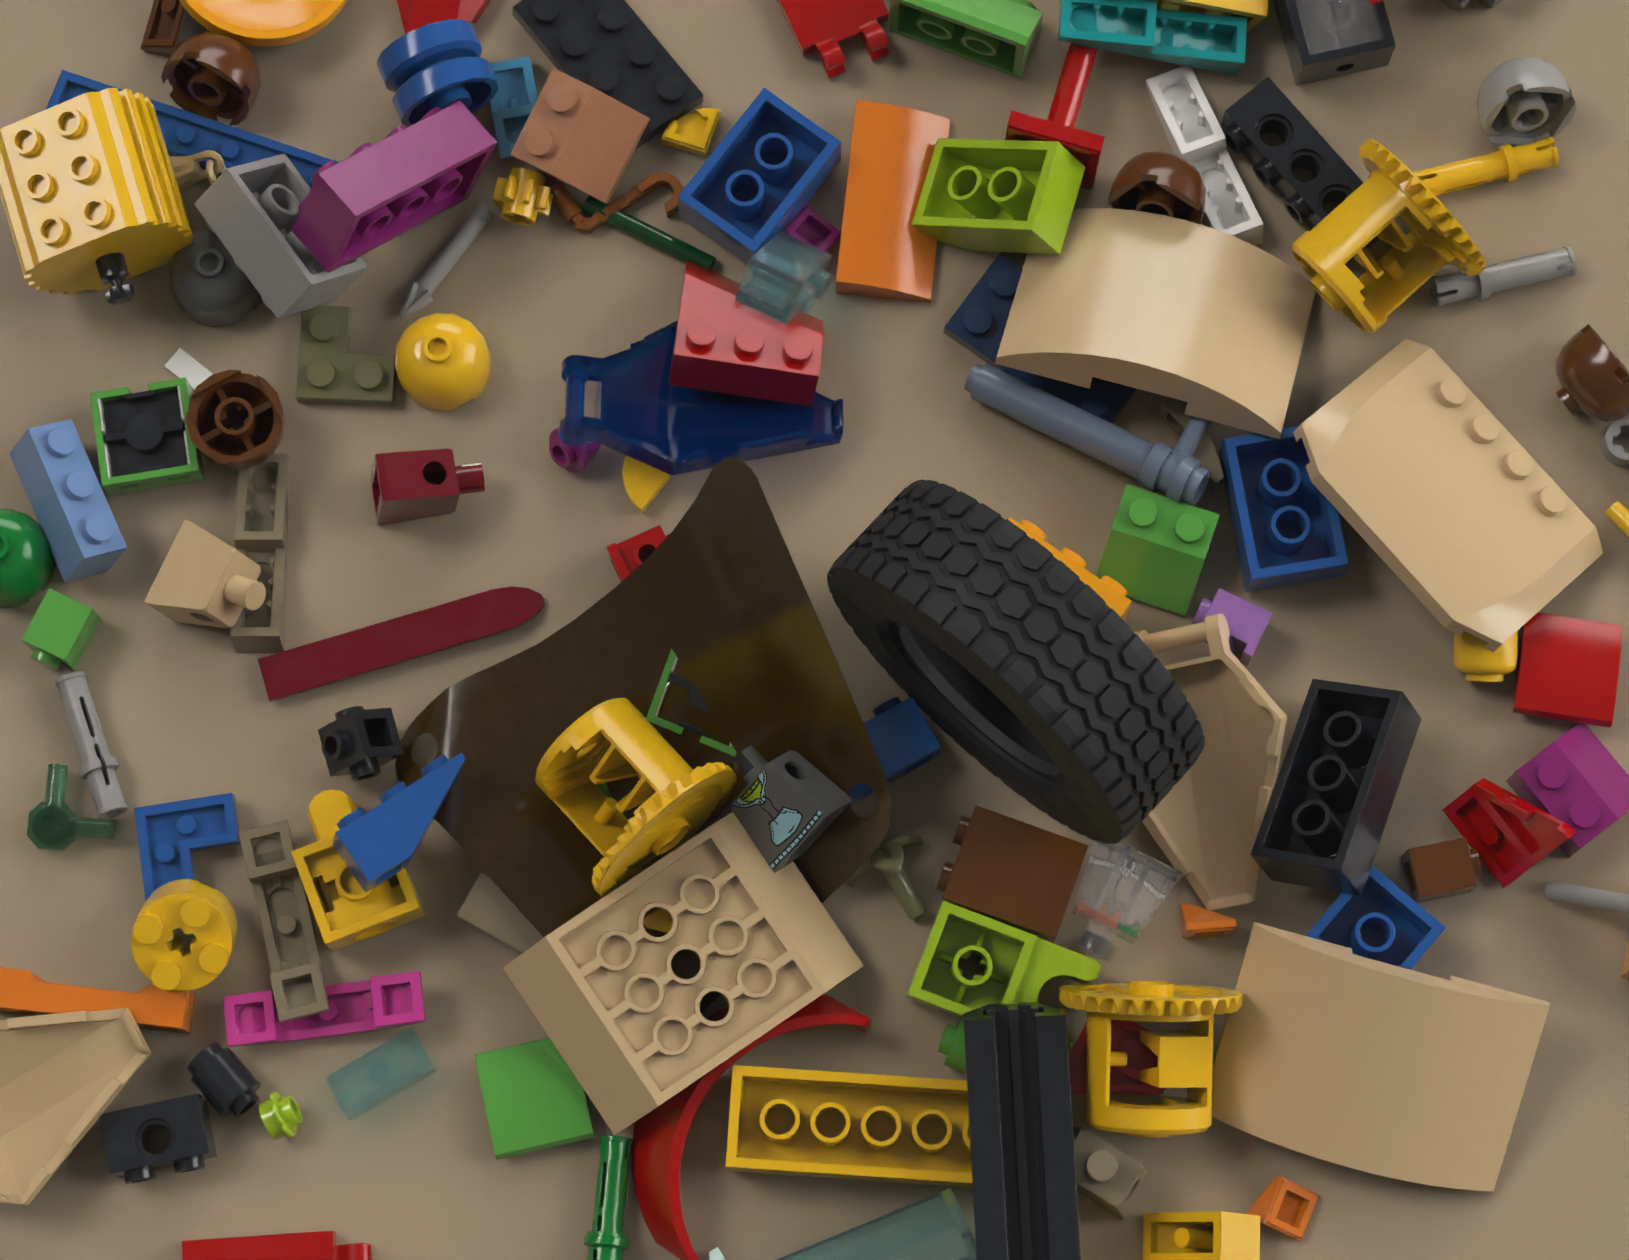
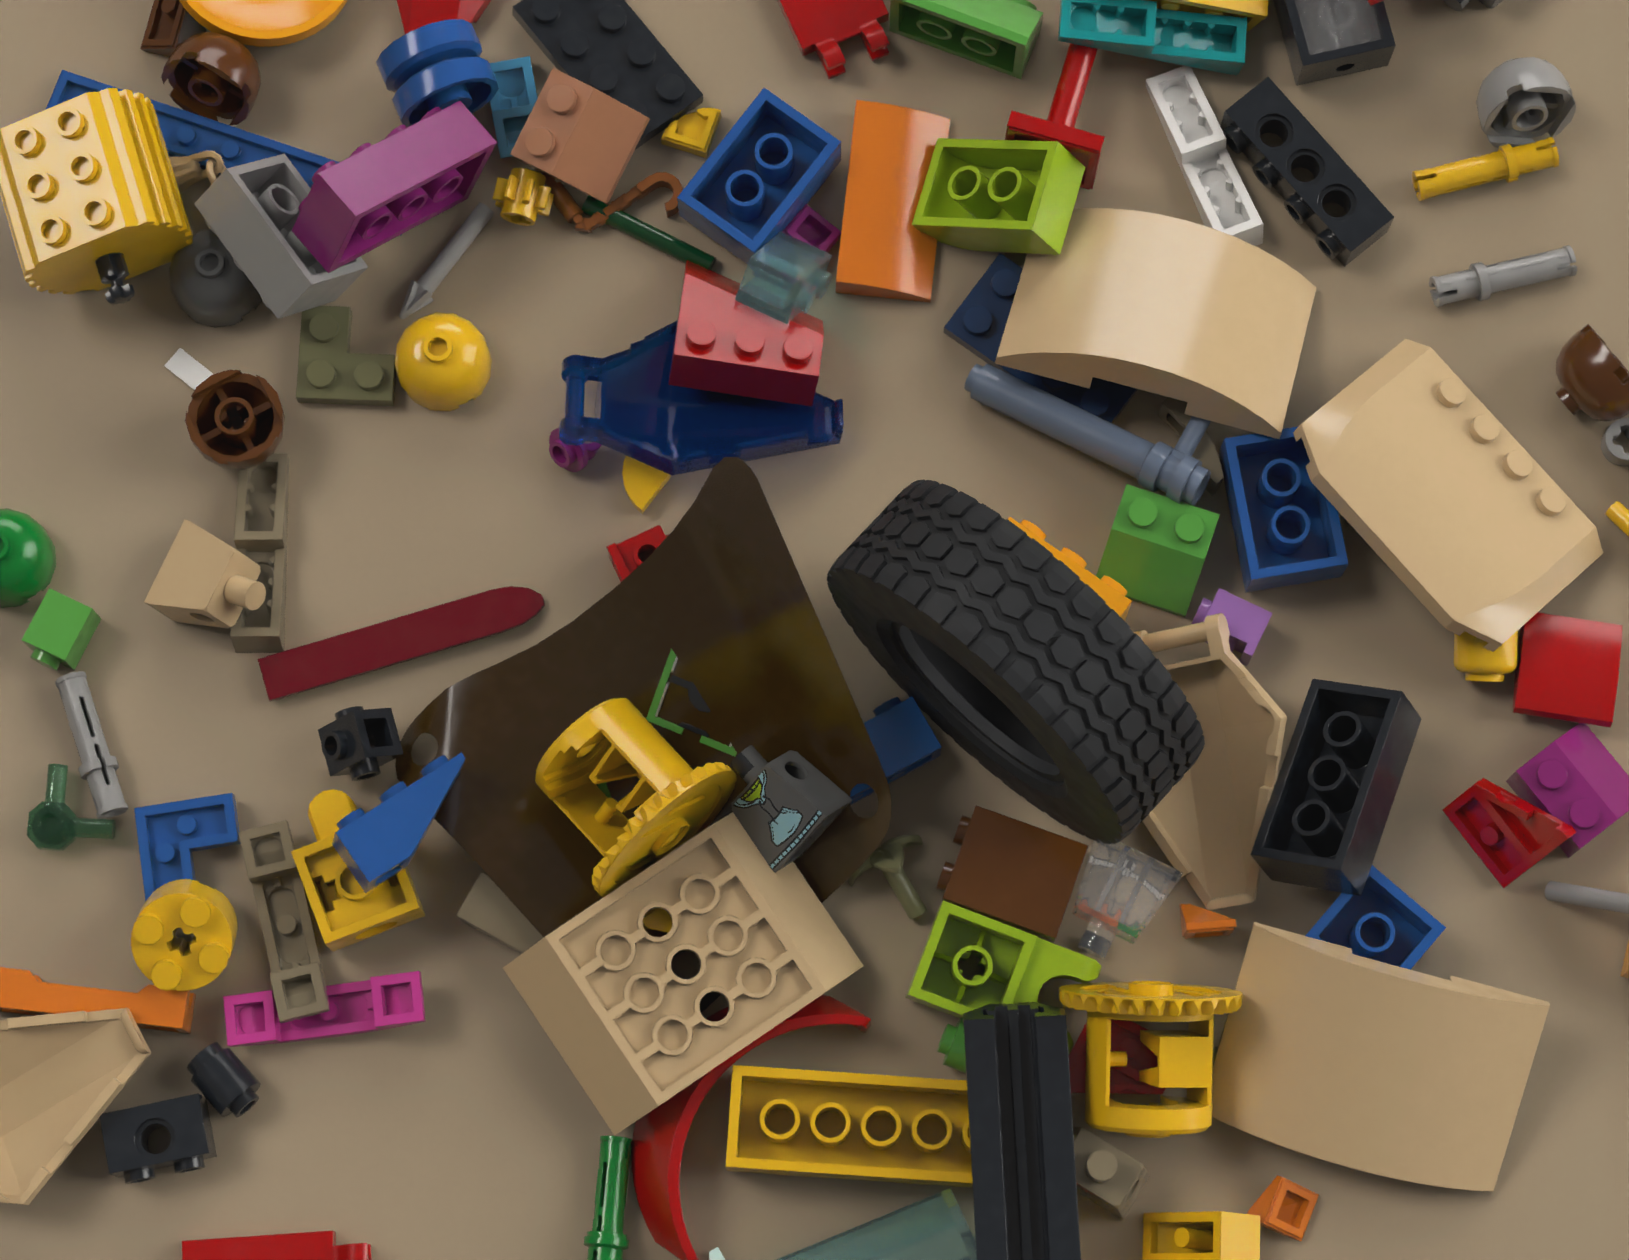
medium blue brick [10,419,127,582] -> none
piece [90,377,205,495] -> none
lime plate [259,1091,303,1140] -> none
clear light blue slope [325,1027,437,1121] -> none
dark red torso [370,448,485,526] -> none
bright green slope [474,1037,595,1160] -> none
reddish brown cylinder [1108,151,1206,225] -> none
yellow piece [1291,138,1487,334] -> none
reddish brown brick [1401,837,1482,903] -> none

